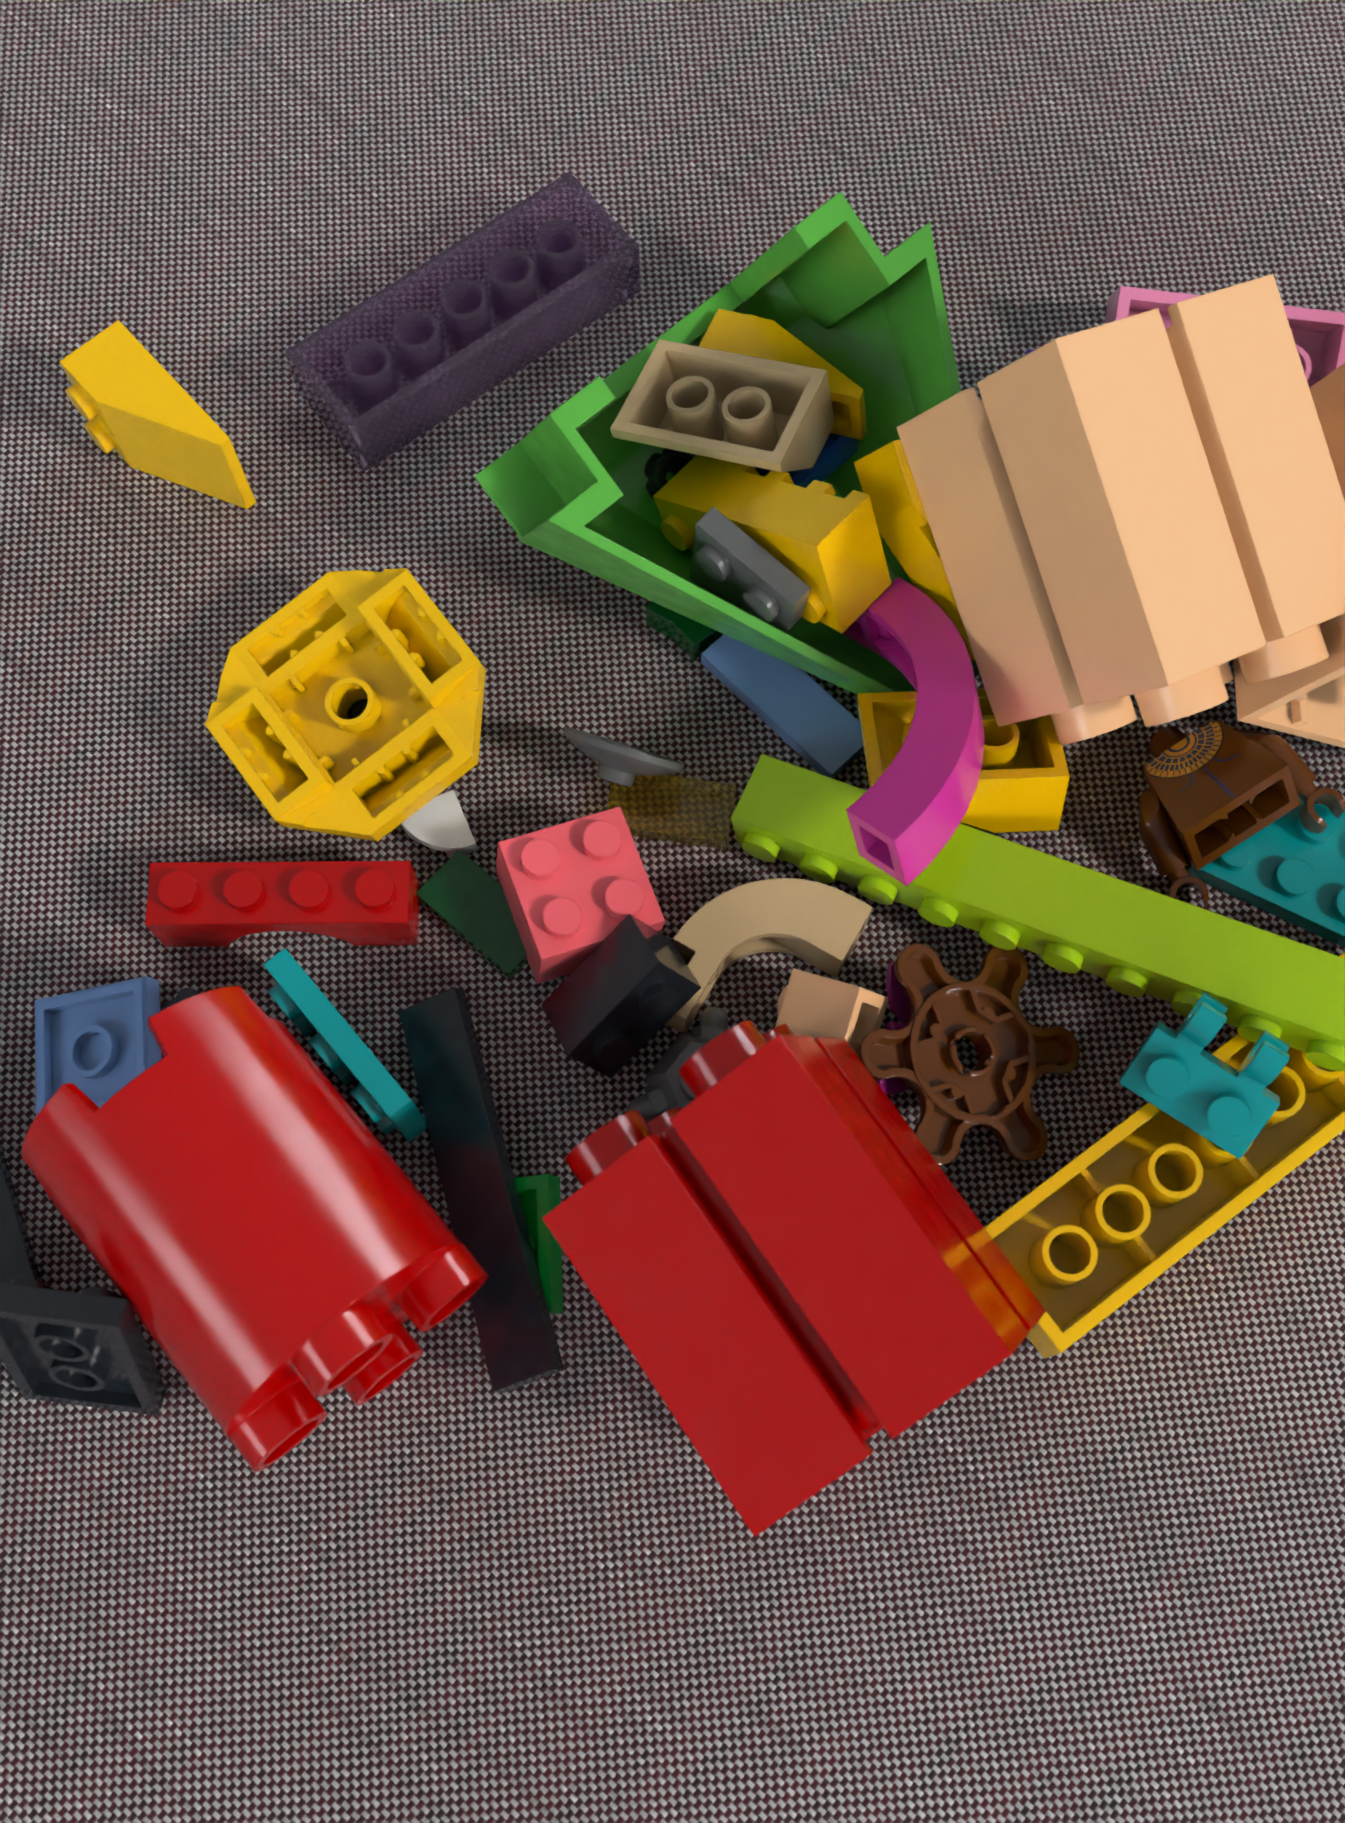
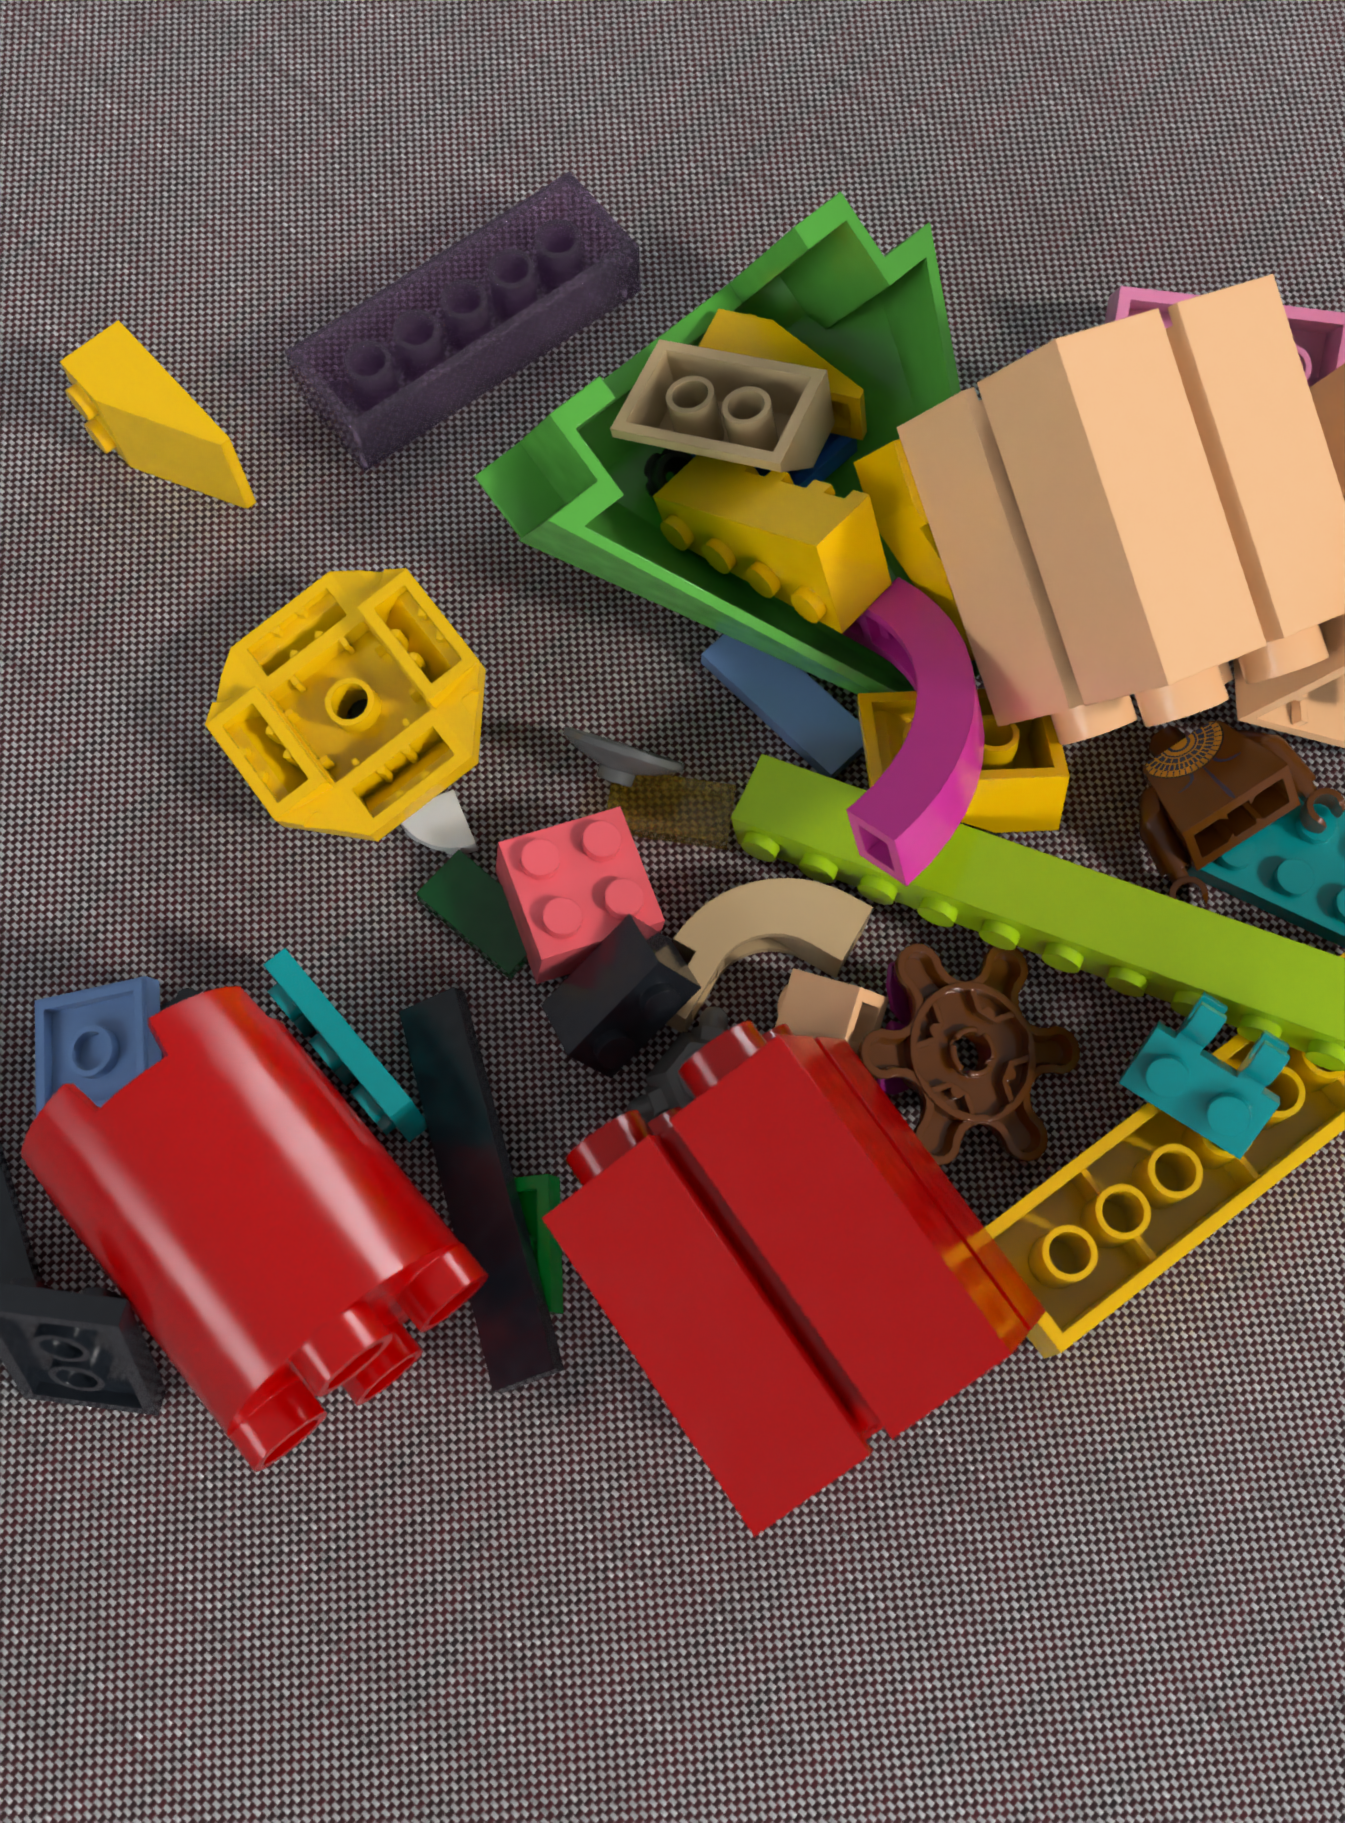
red arch [145,861,420,947] -> none
dark green piece [646,601,722,661] -> none
dark grey wing [690,507,811,632] -> none

